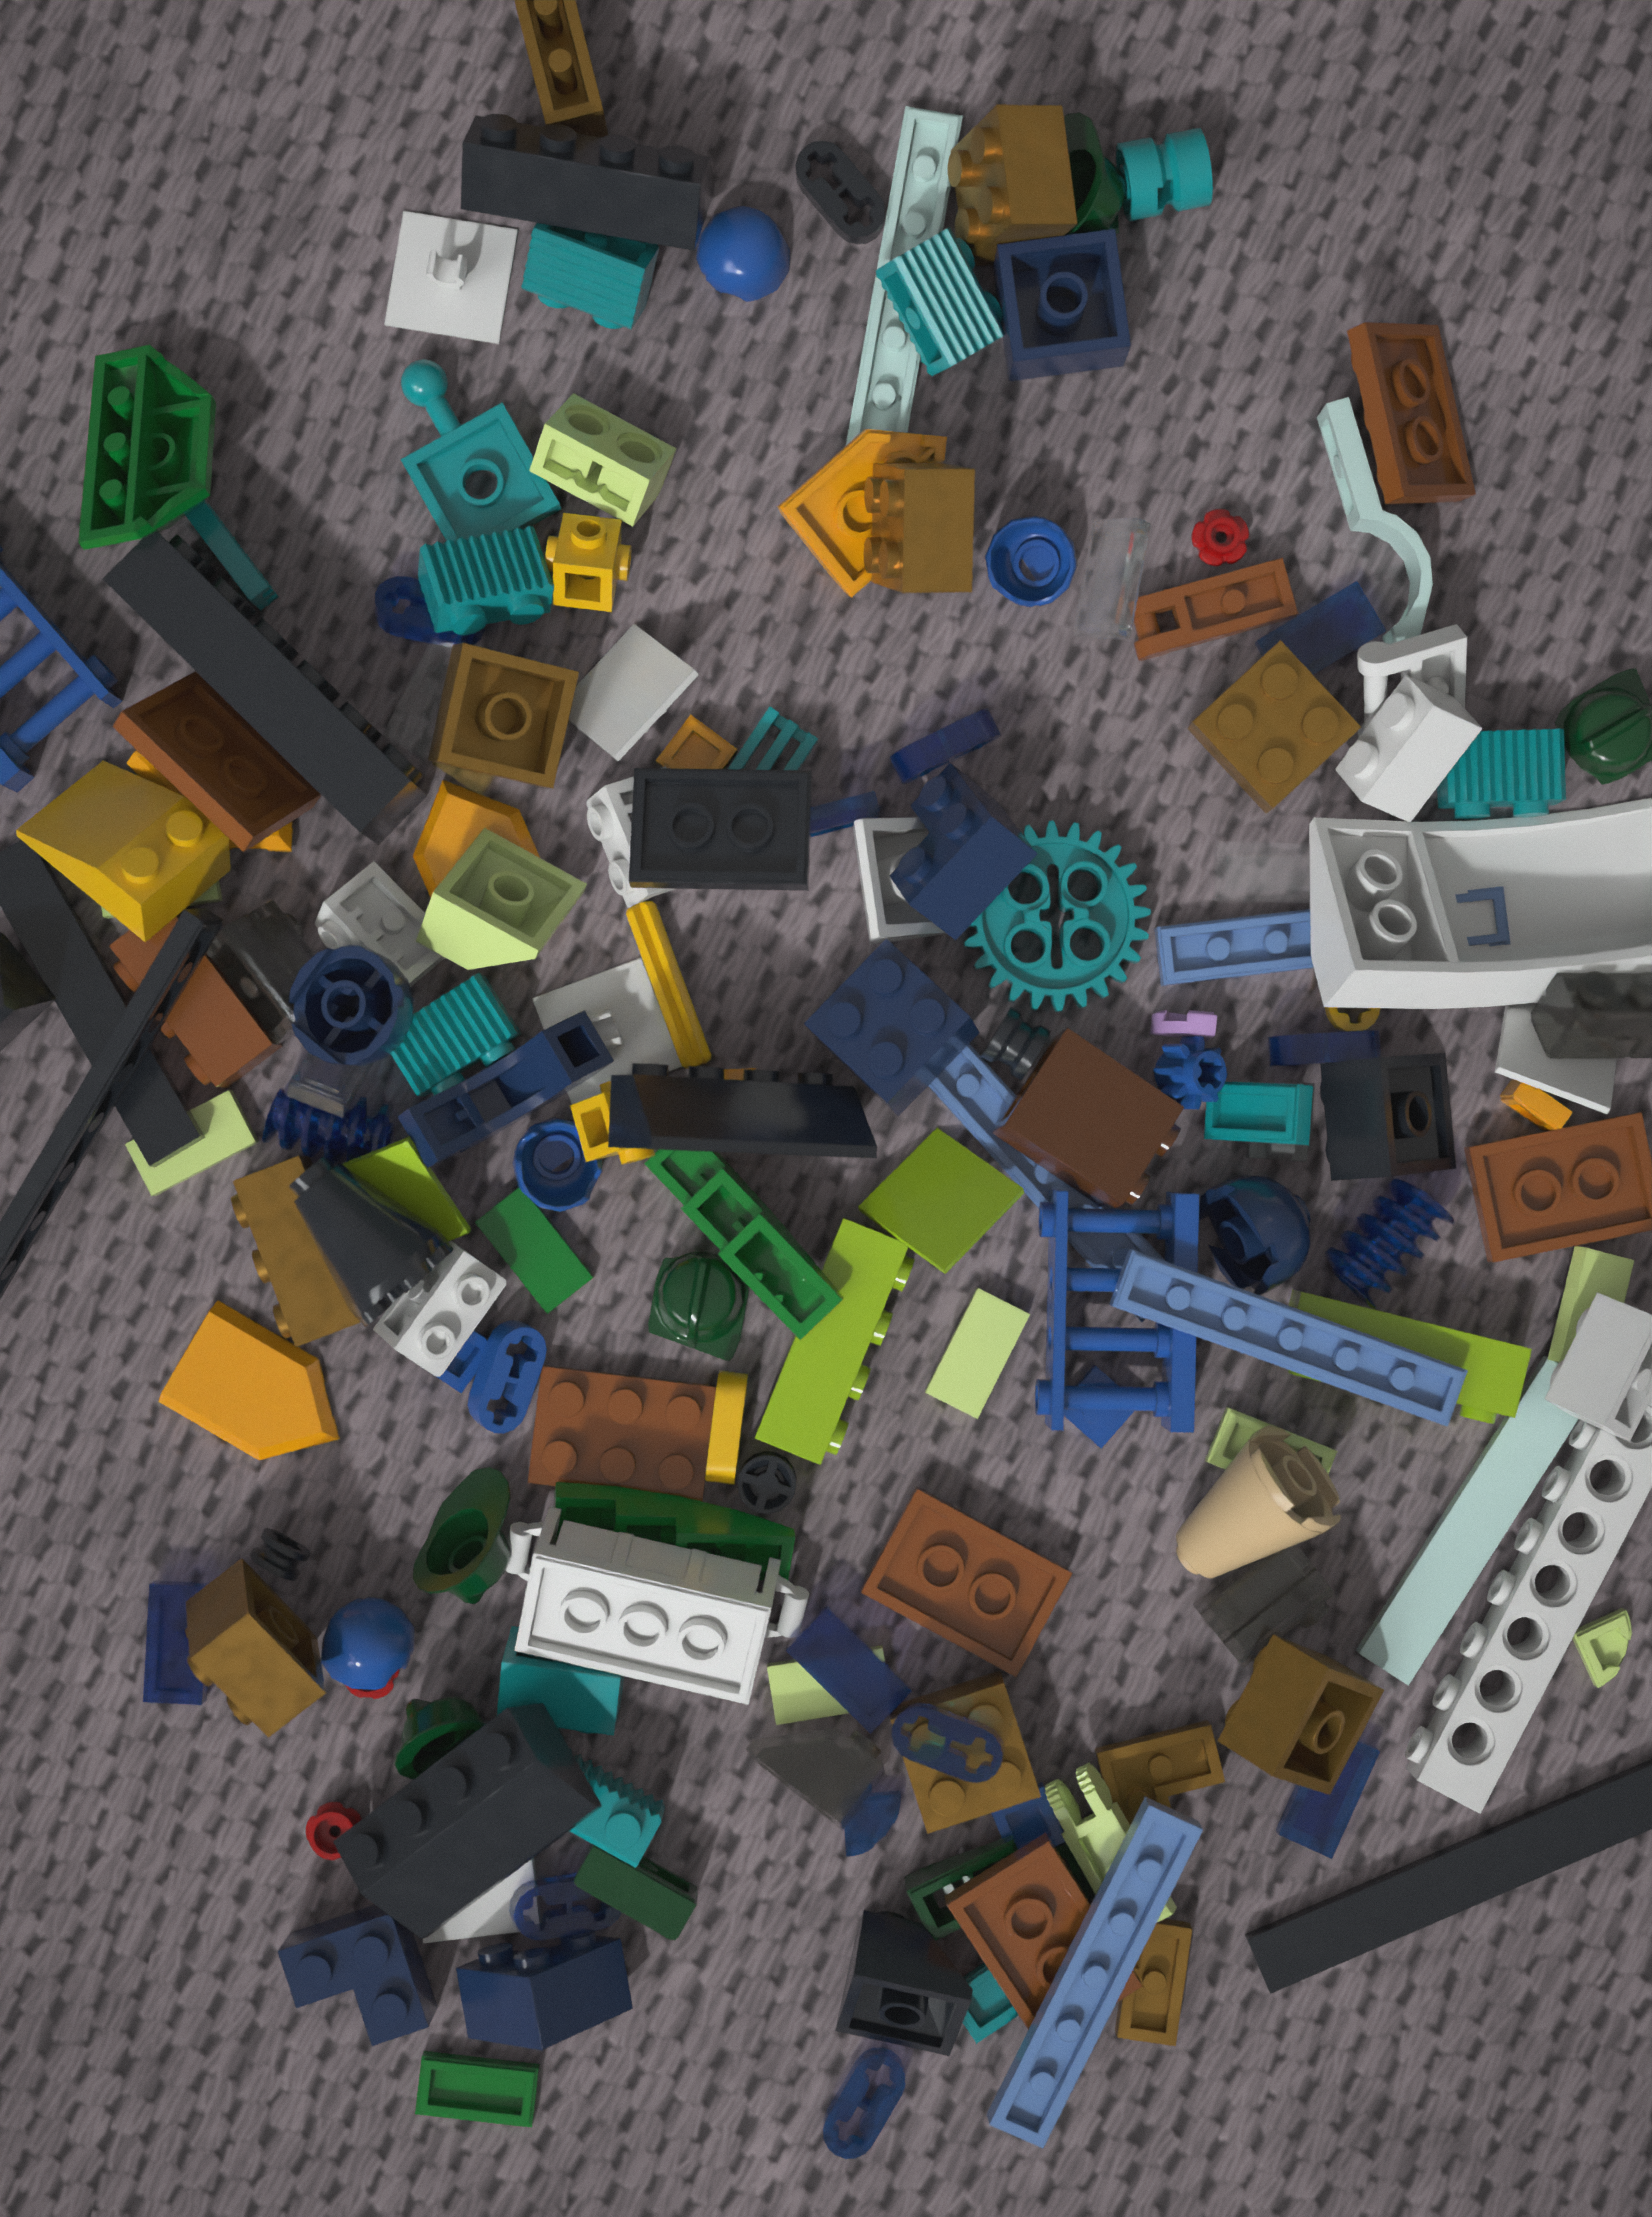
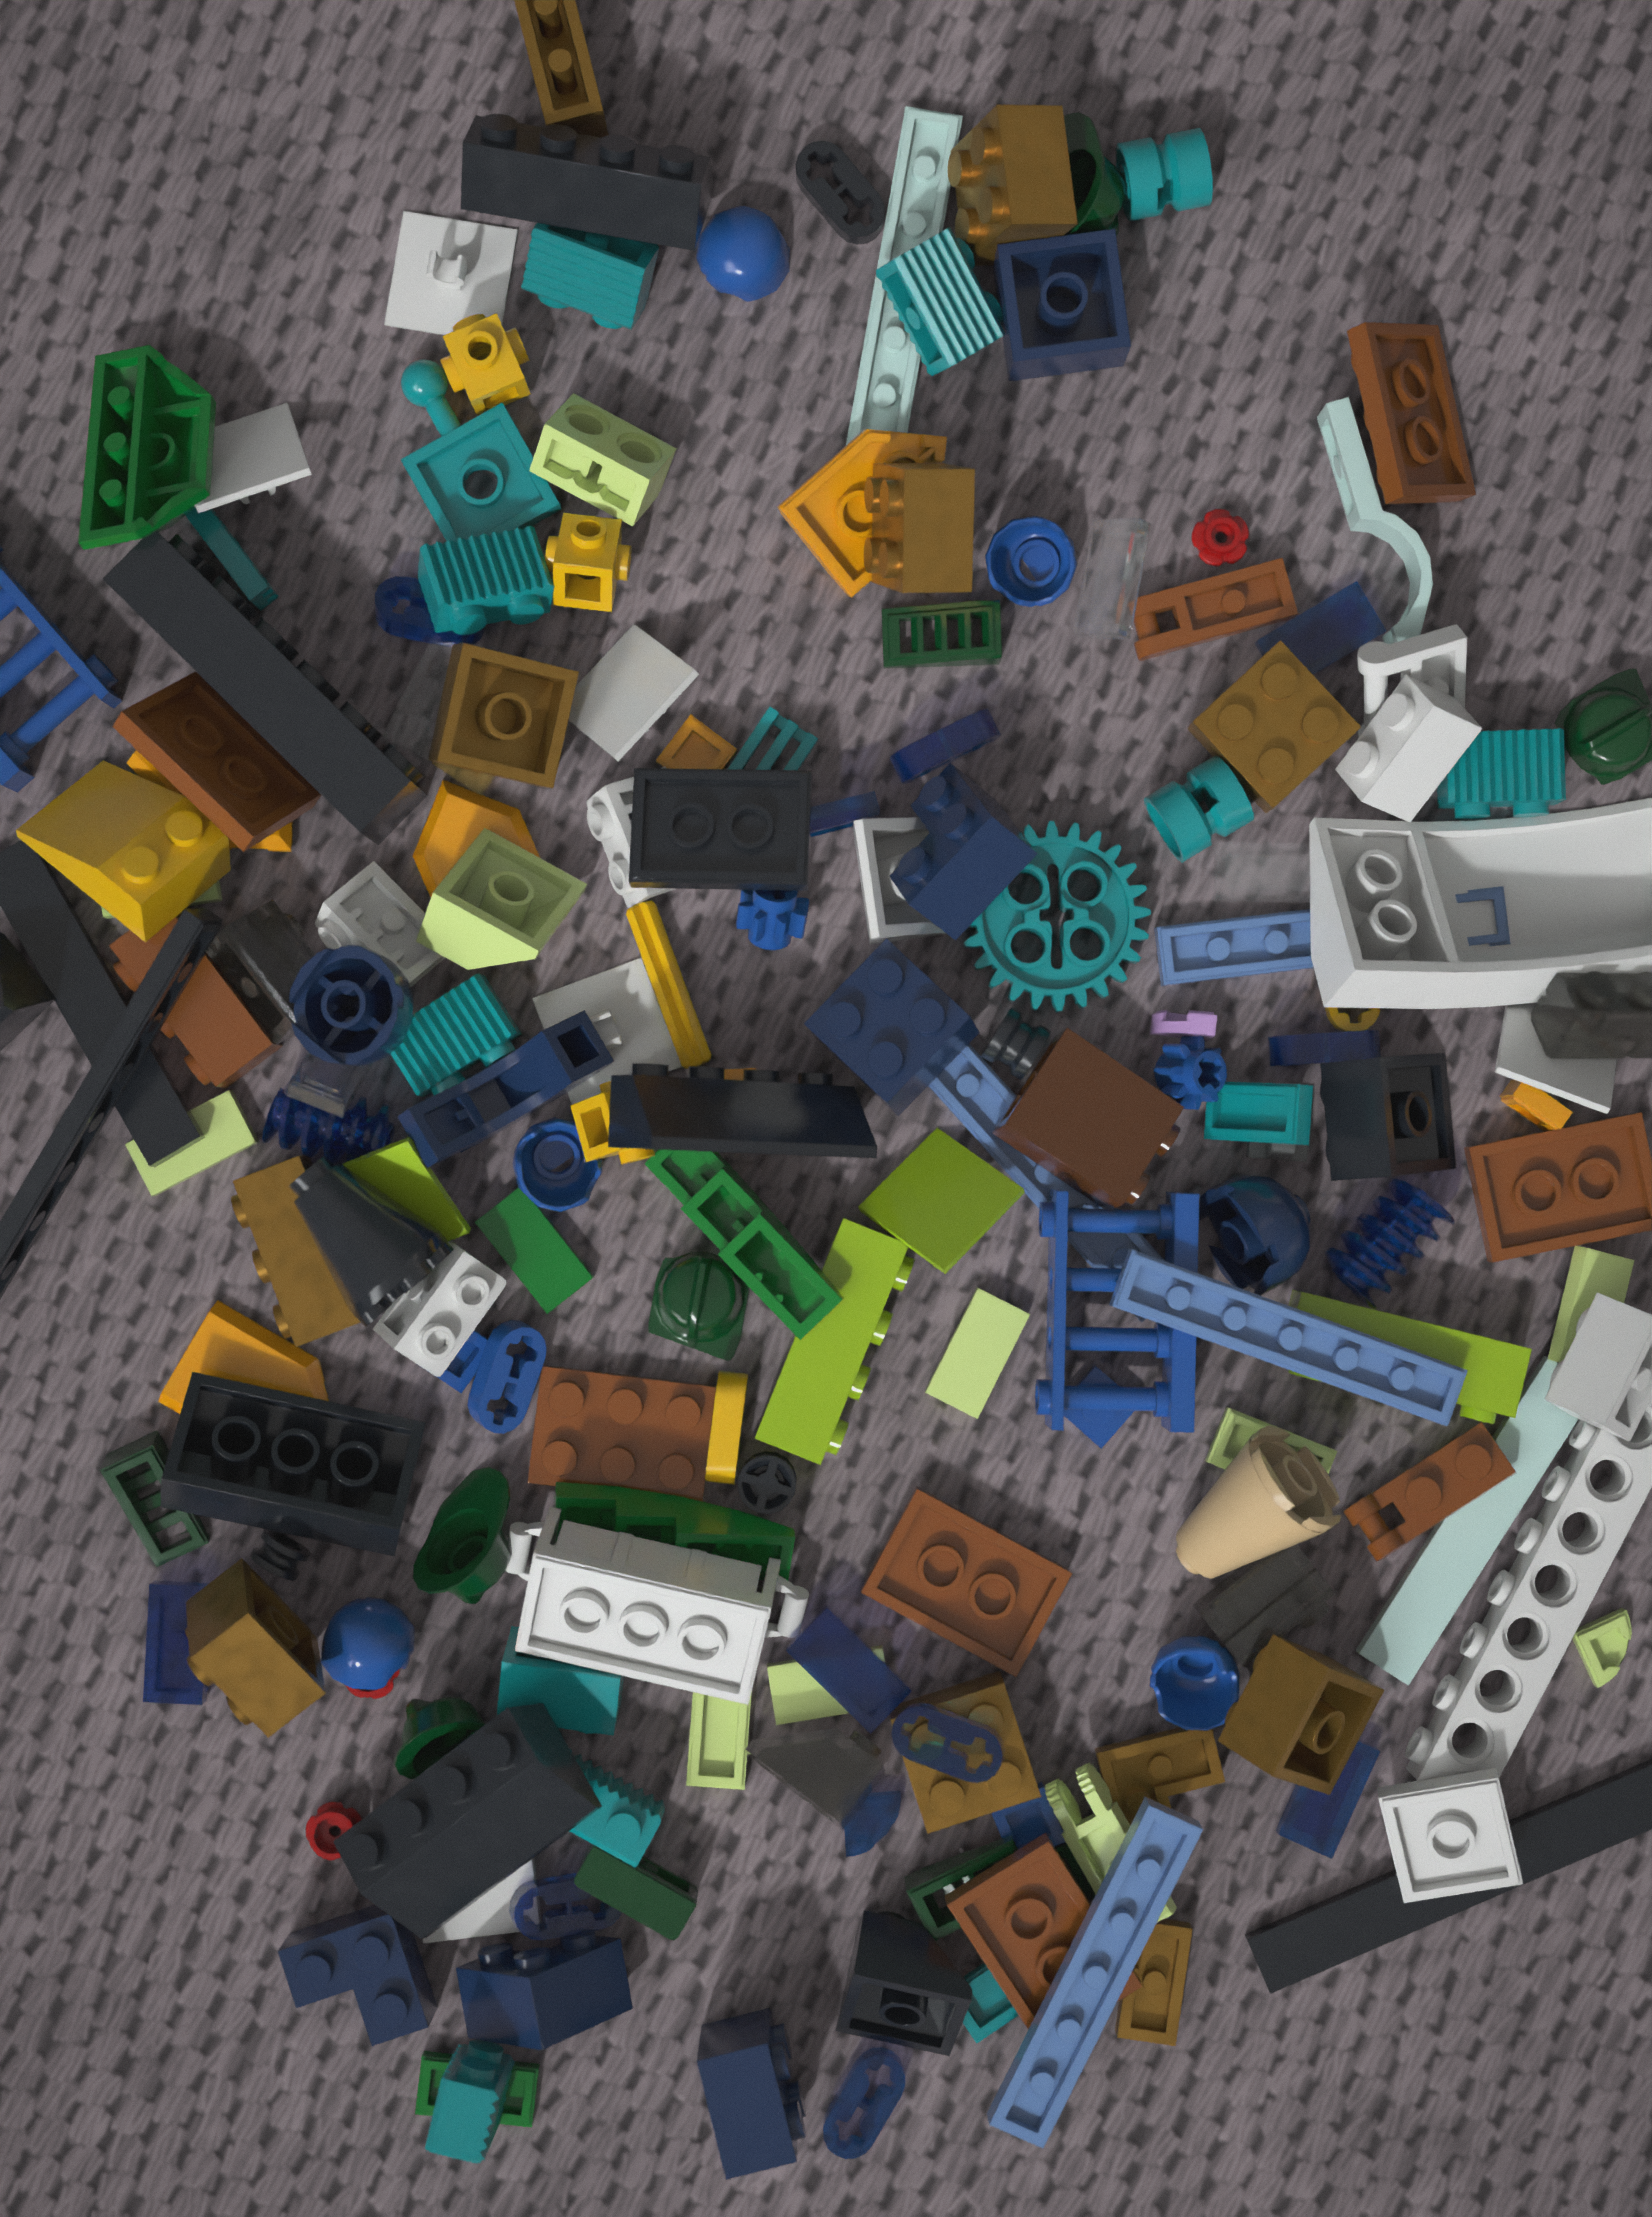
none -> dark green slope [100,1430,210,1567]
none -> black slope [160,1372,426,1556]
none -> white piece [196,403,312,513]
none -> teal brick [425,2040,515,2164]
none -> yellow brick [440,313,531,416]
none -> yellowish green tile [686,1691,752,1790]
none -> dark blue brick [697,2008,806,2180]
none -> blue gear [736,890,810,950]
none -> dark green slope [881,600,1002,669]
none -> teal wheel [1144,755,1254,863]
none -> blue hair [1150,1636,1240,1731]
none -> dark orange plate [1343,1422,1516,1562]
none -> white tile [1377,1768,1523,1903]

